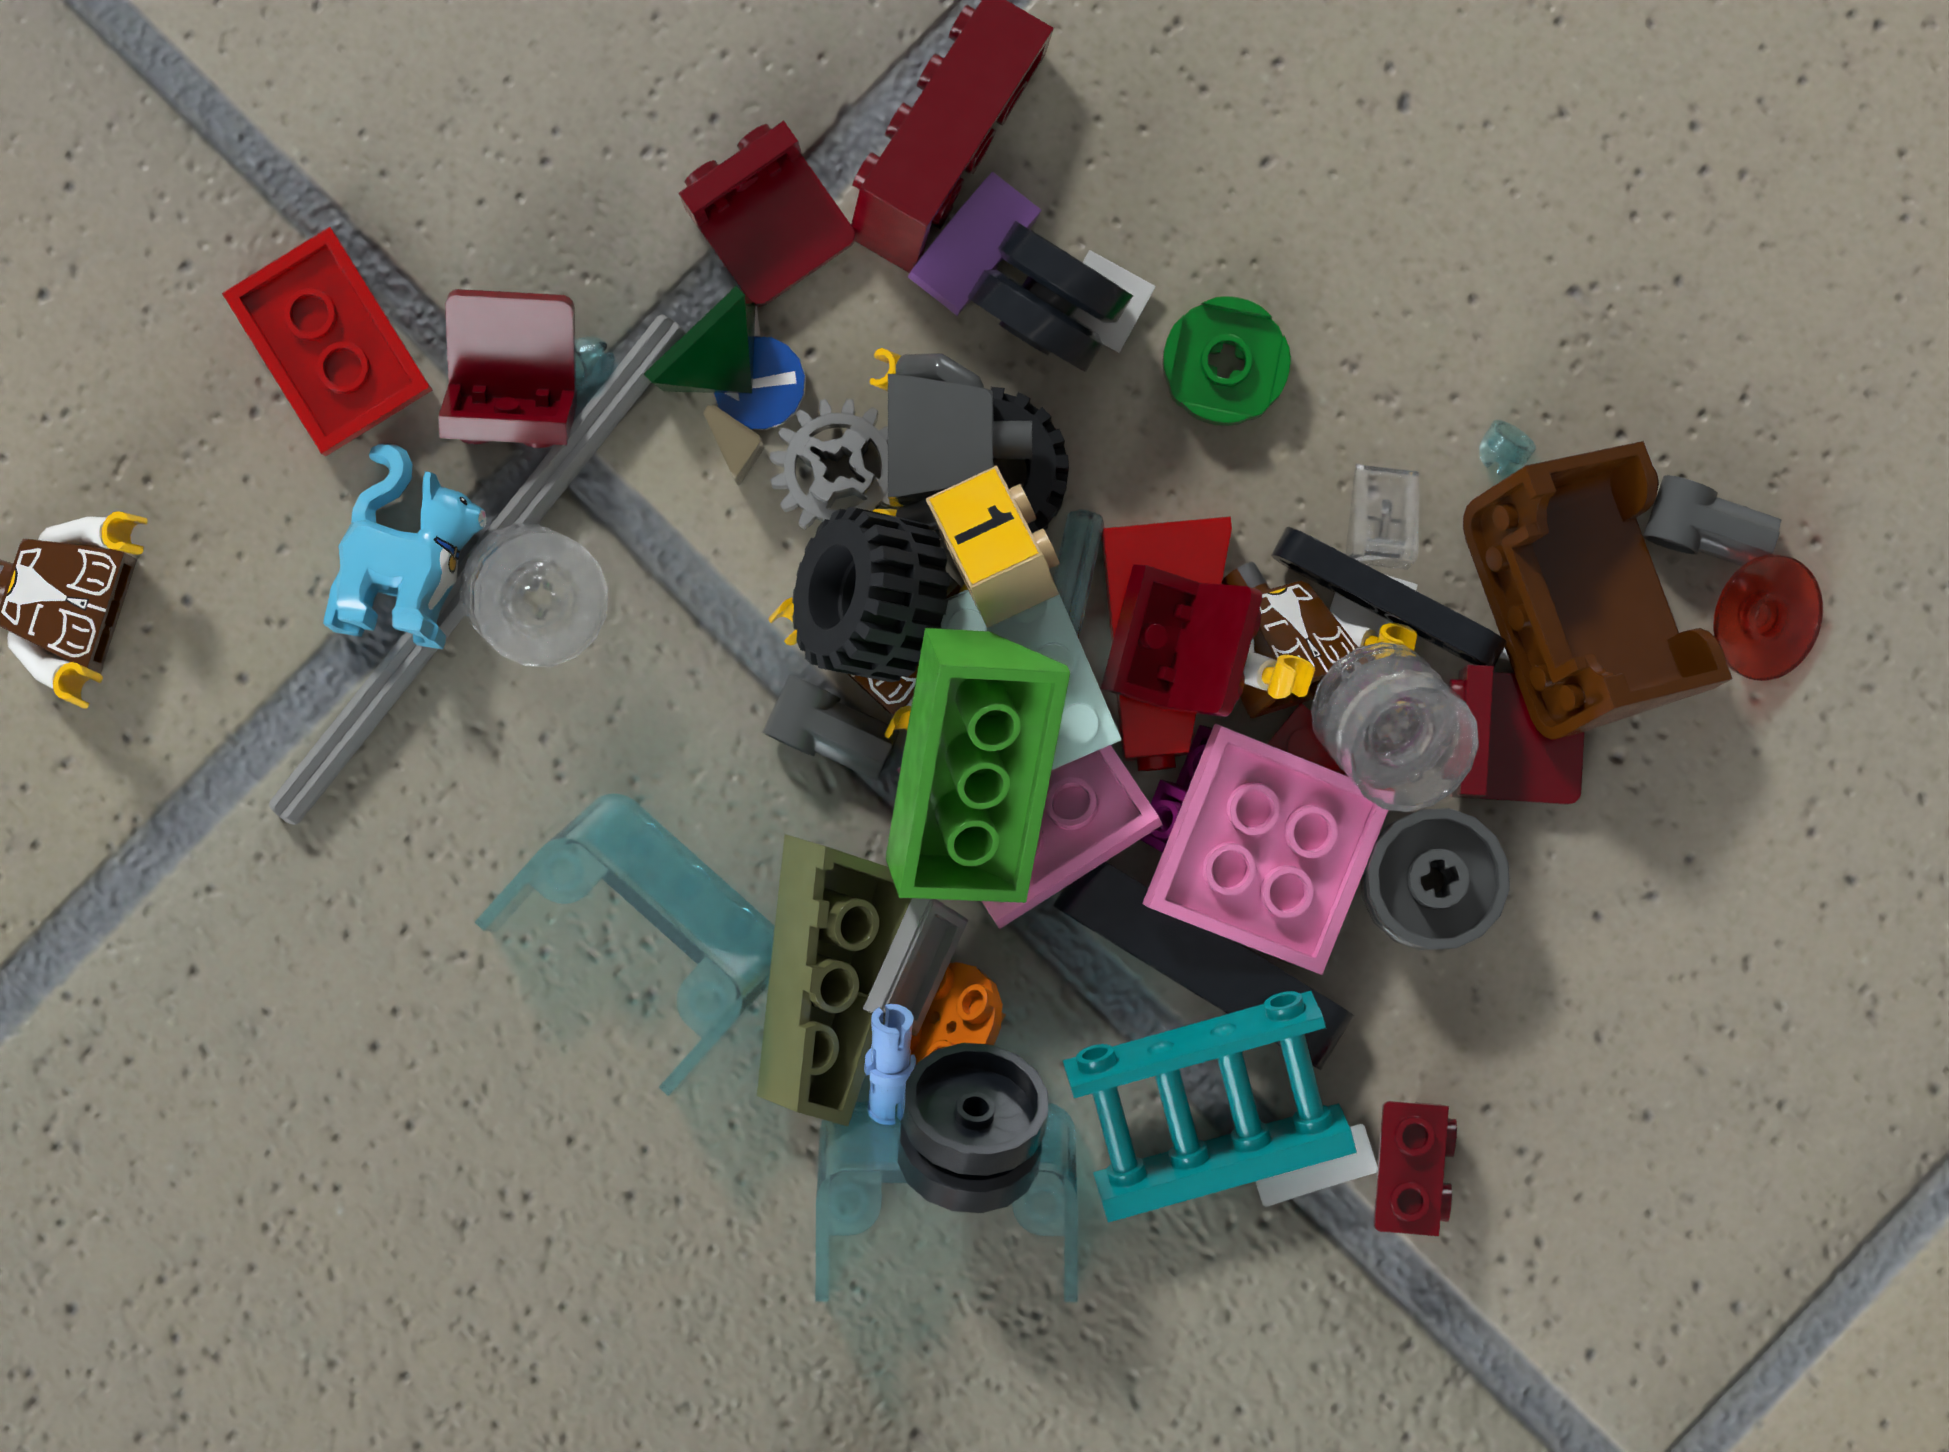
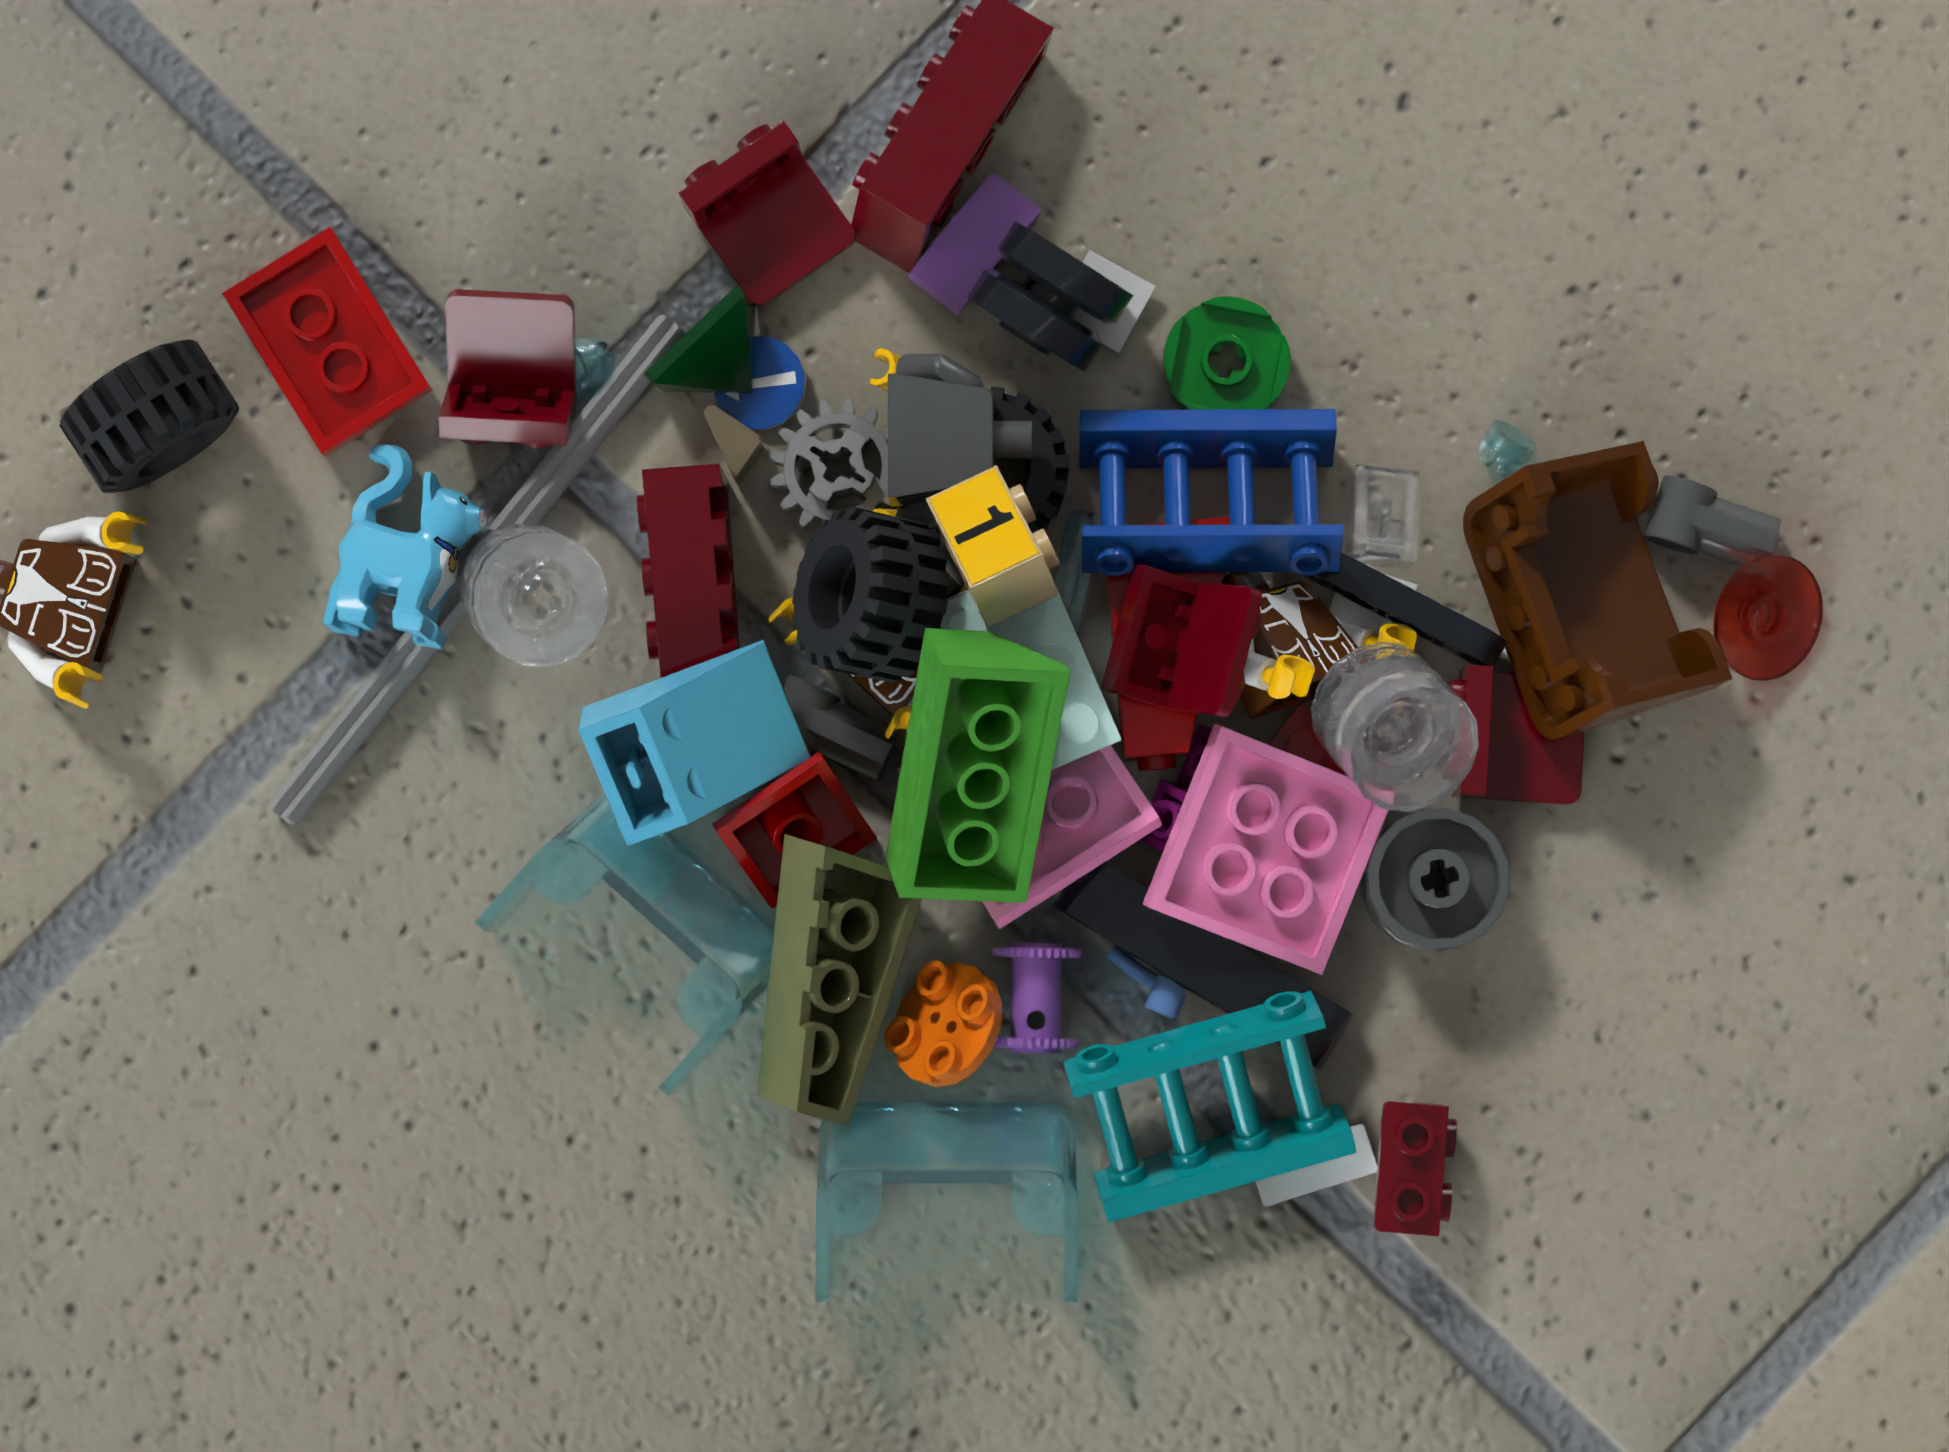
light grey tile [863,898,968,1036] -> none
light blue pin [864,1004,916,1125] -> none
black wheel [898,1043,1048,1213] -> none
none -> black tyre [59,339,239,493]
none -> medium azure slope [578,640,811,846]
none -> dark red wedge [637,464,740,678]
none -> red slope [712,752,877,909]
none -> medium lavender hose [992,942,1082,1053]
none -> blue fence [1079,409,1343,576]
none -> medium blue hand [1107,946,1186,1019]

